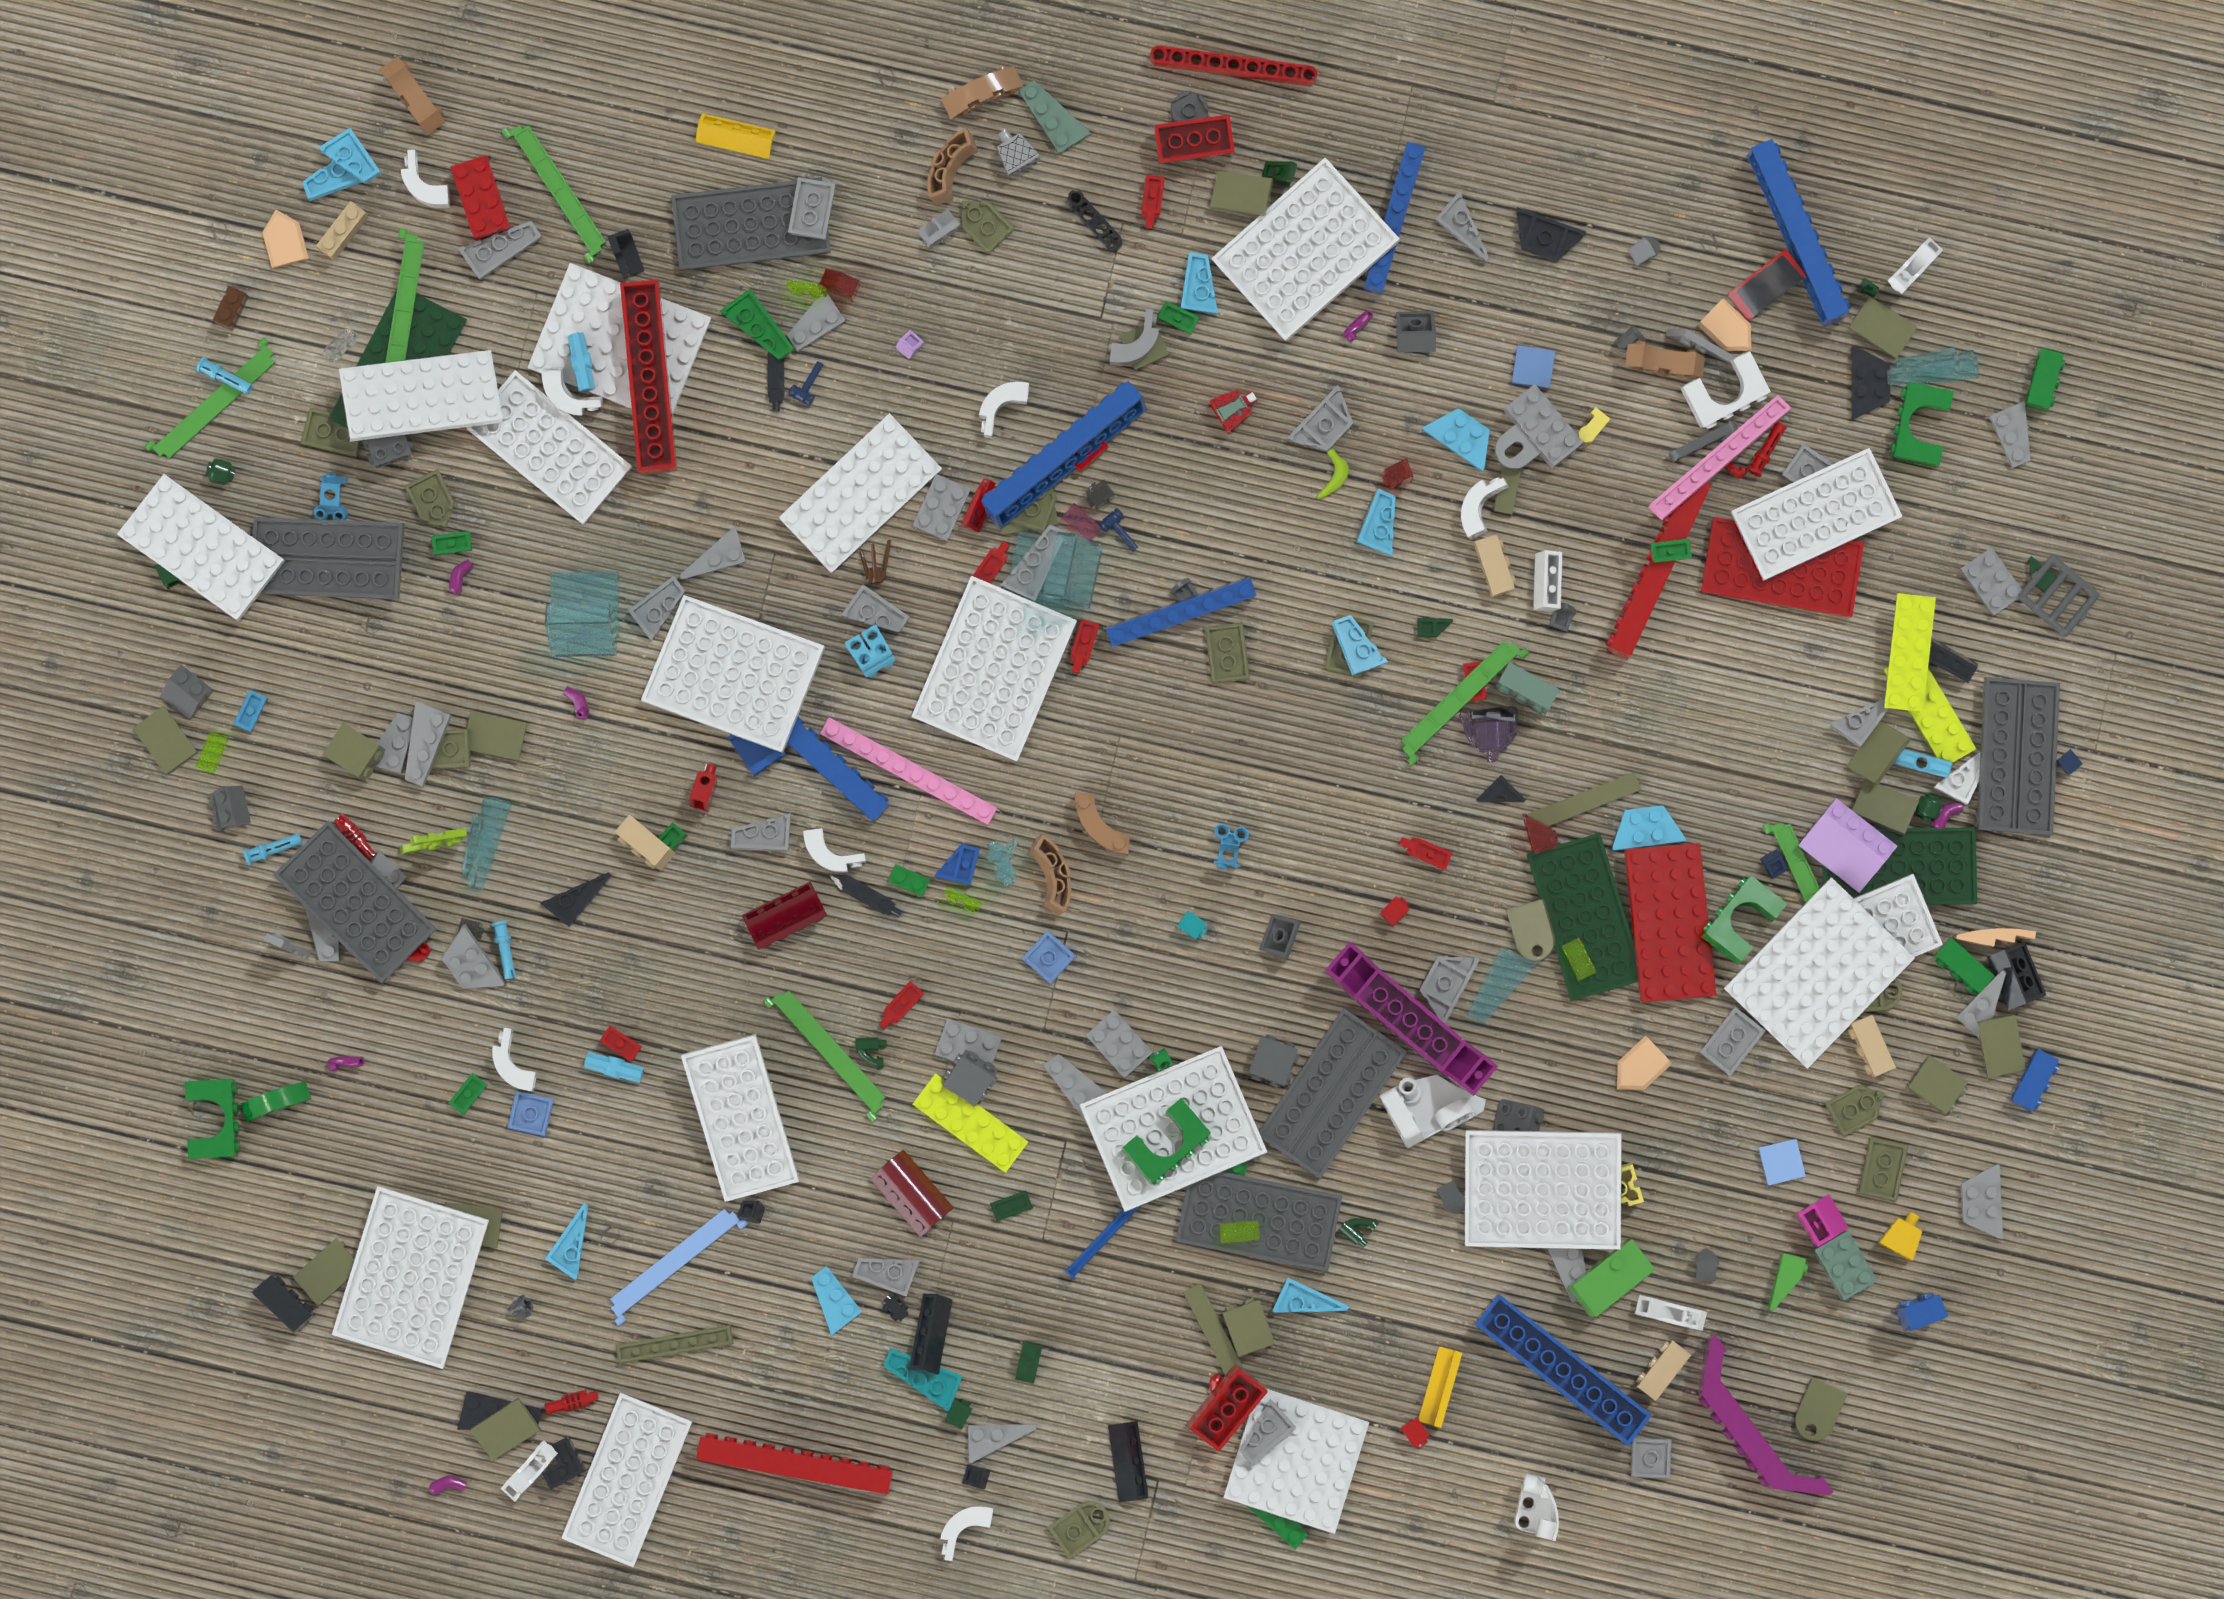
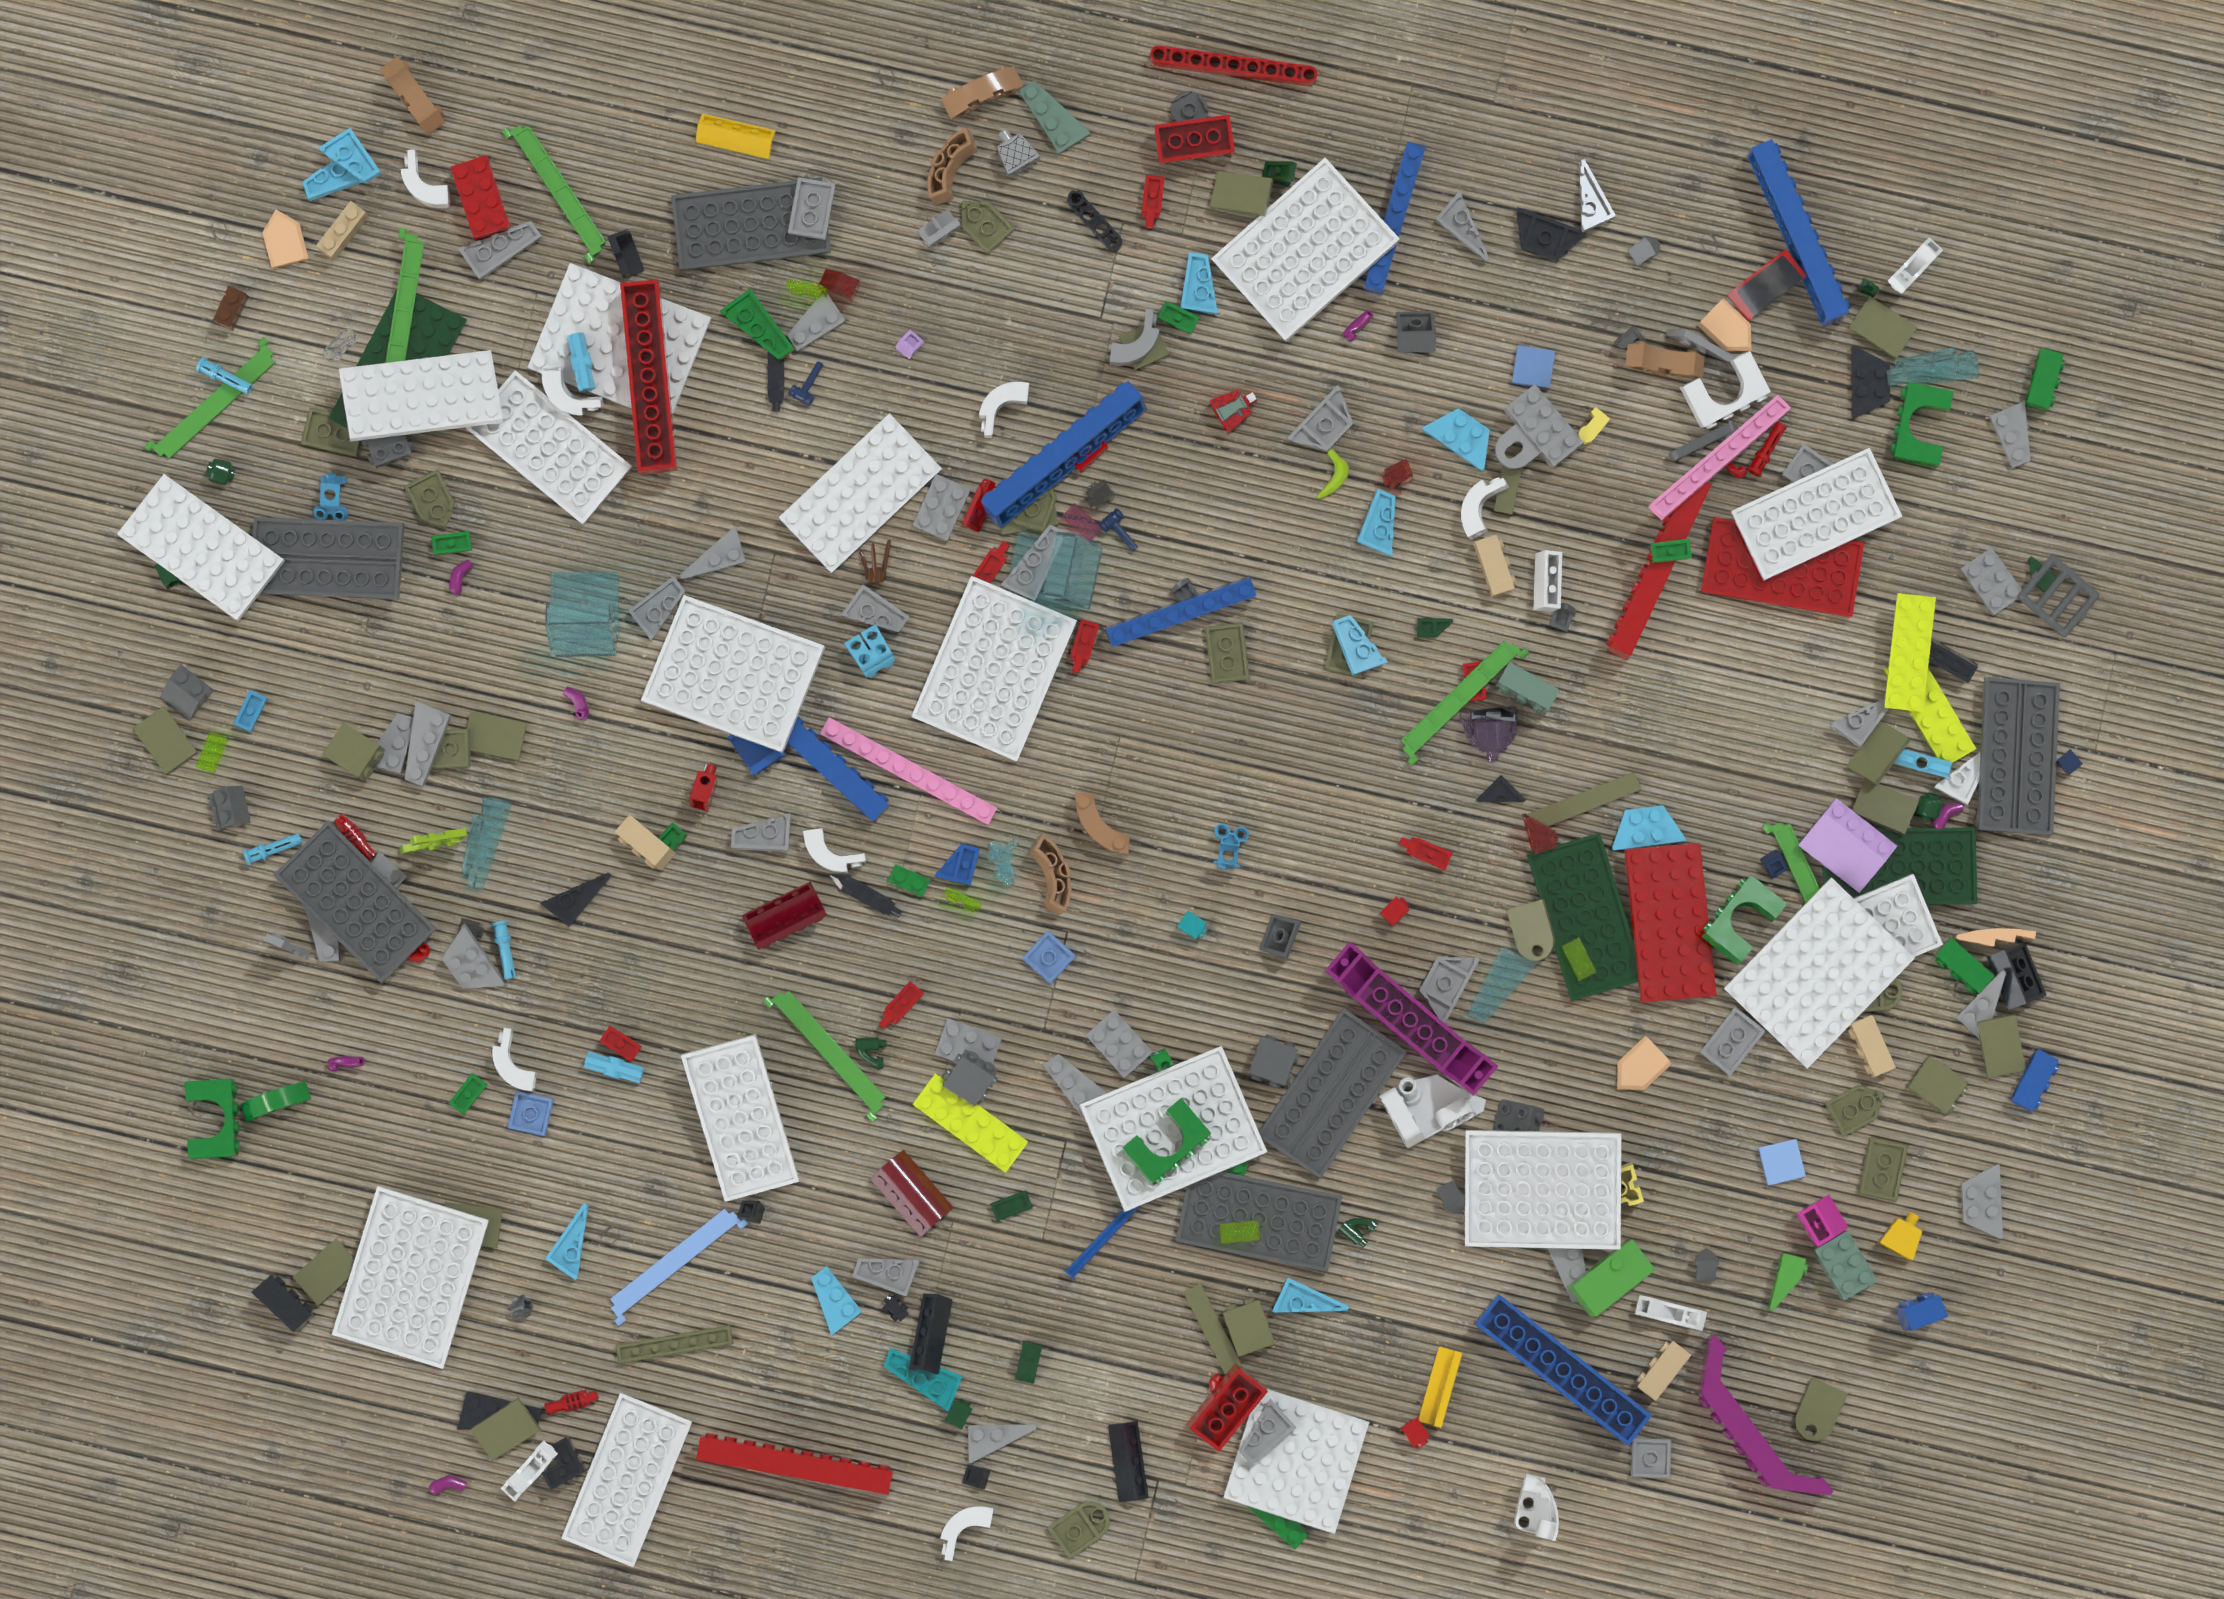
none -> wing [1579,159,1616,233]

